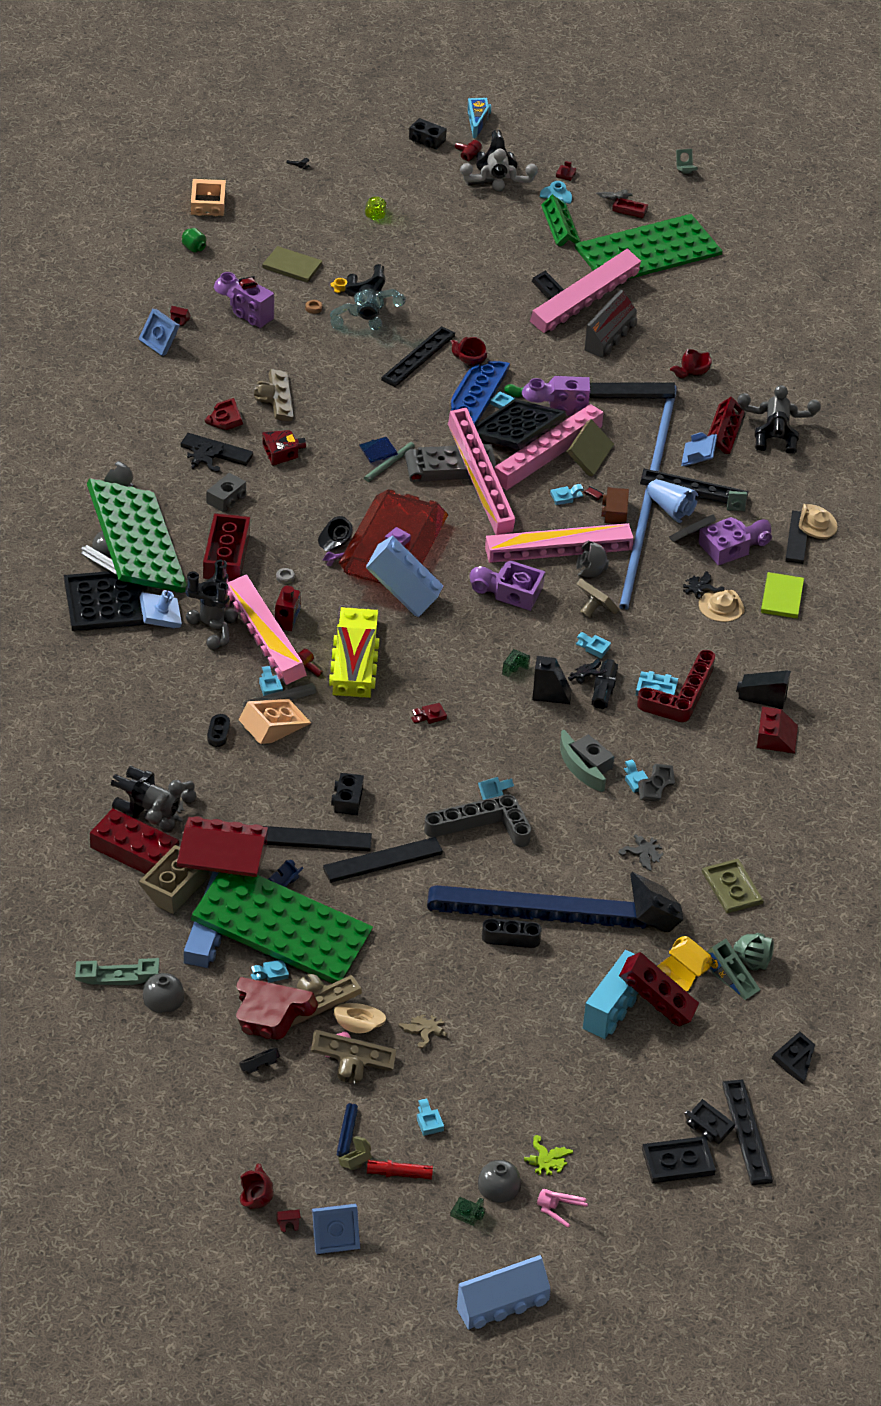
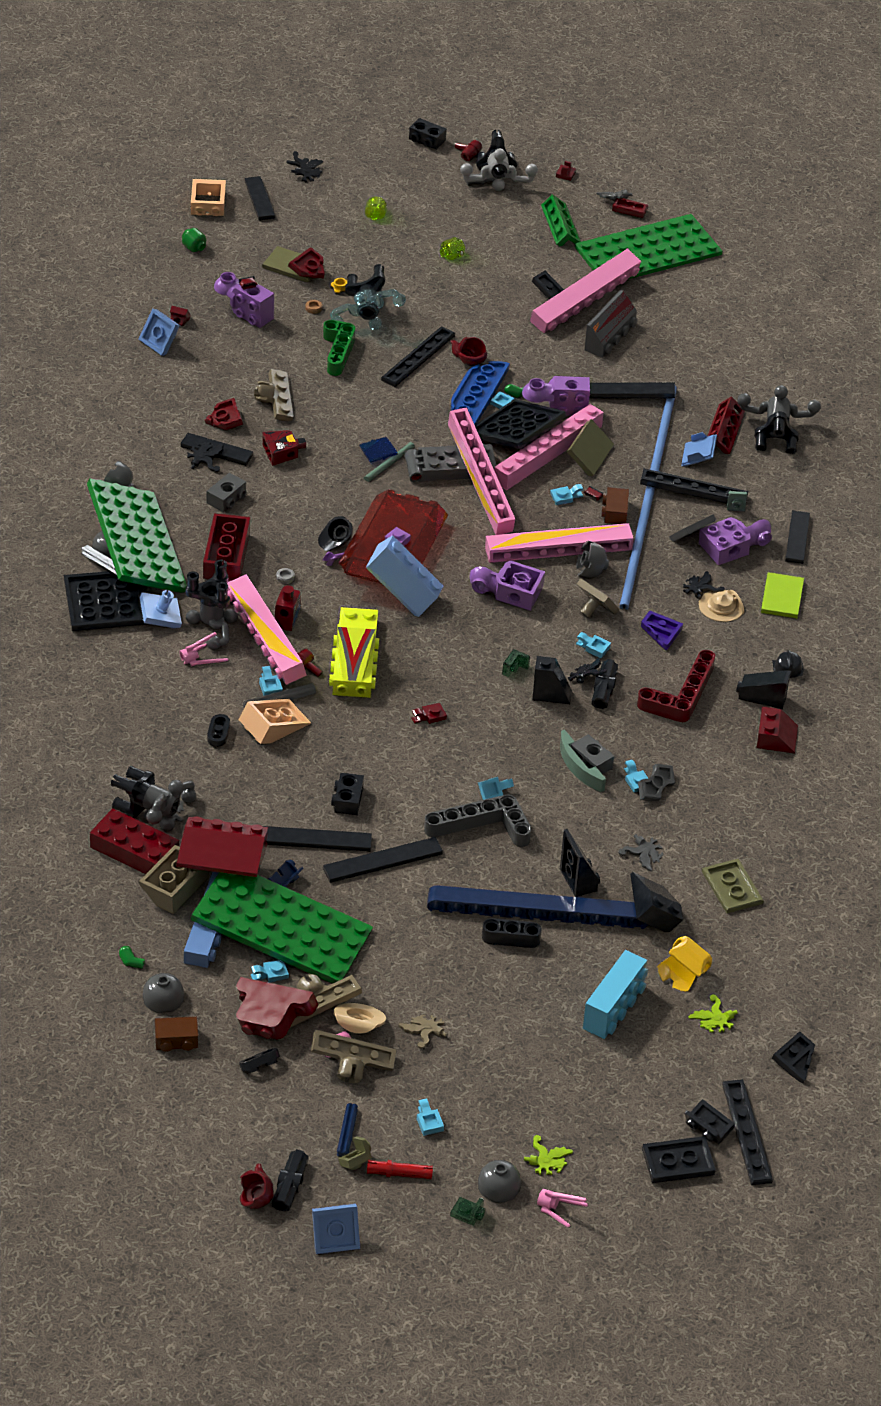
sand green slope [75,958,160,985] -> none
dark red tile [276,1209,301,1232] -> none
light blue slope [457,1255,550,1329] -> none
slope [468,98,491,138] -> none
medium azure plate [540,181,572,204] -> none
dark red brick [619,952,699,1026] -> none
medium azure plate [635,671,679,696] -> none
light blue cone [647,479,698,523] -> none
dark red hair [670,349,712,378] -> none
sand green bracket [676,149,697,173] -> none
sand green slope [706,939,760,1000] -> none
sand green helmet [733,933,774,970] -> none
tan hat [799,504,837,539] -> none
none -> green arm [119,946,145,969]
none -> reddish brown brick [155,1016,198,1052]
none -> bright pink plant [179,632,228,667]
none -> black tile [245,176,275,221]
none -> black piece [272,1149,309,1212]
none -> dark red plate [288,247,325,279]
none -> black piece [291,151,323,183]
none -> green beam [323,320,355,376]
none -> clear neon green head [439,237,465,260]
none -> black slope [560,829,600,897]
none -> dark purple wing [641,611,683,650]
none -> lime piece [688,994,738,1033]
none -> black piece [772,650,804,678]

